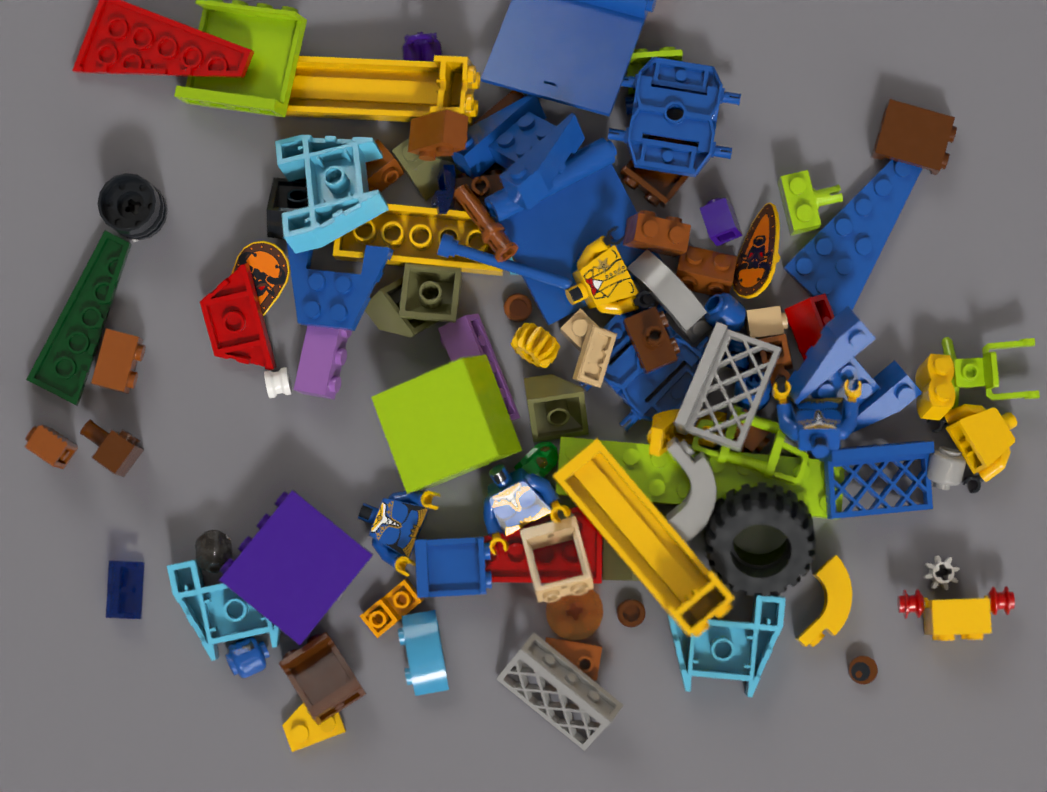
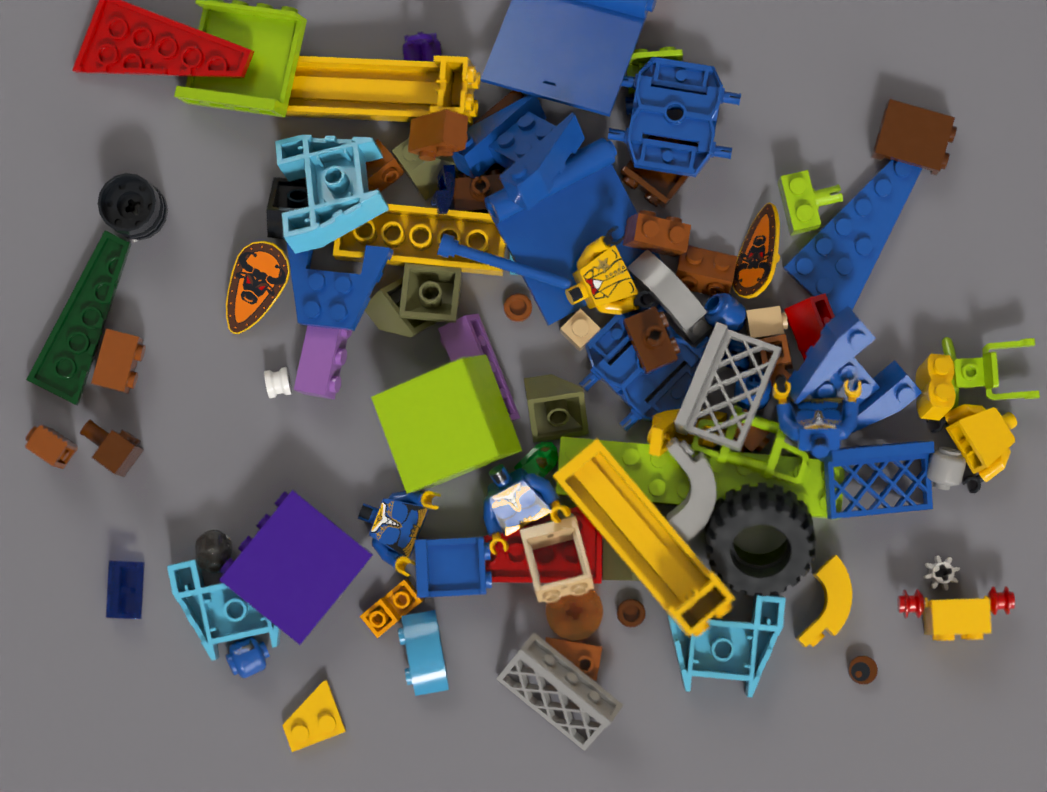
red wing [200,263,277,370] -> none
reddish brown panel [279,632,366,725] -> none
dark orange pin [453,184,518,262] -> none
yellow gear [510,323,560,368] -> none
tan plate [572,325,617,388] -> none
dark purple brick [699,198,743,246] -> none

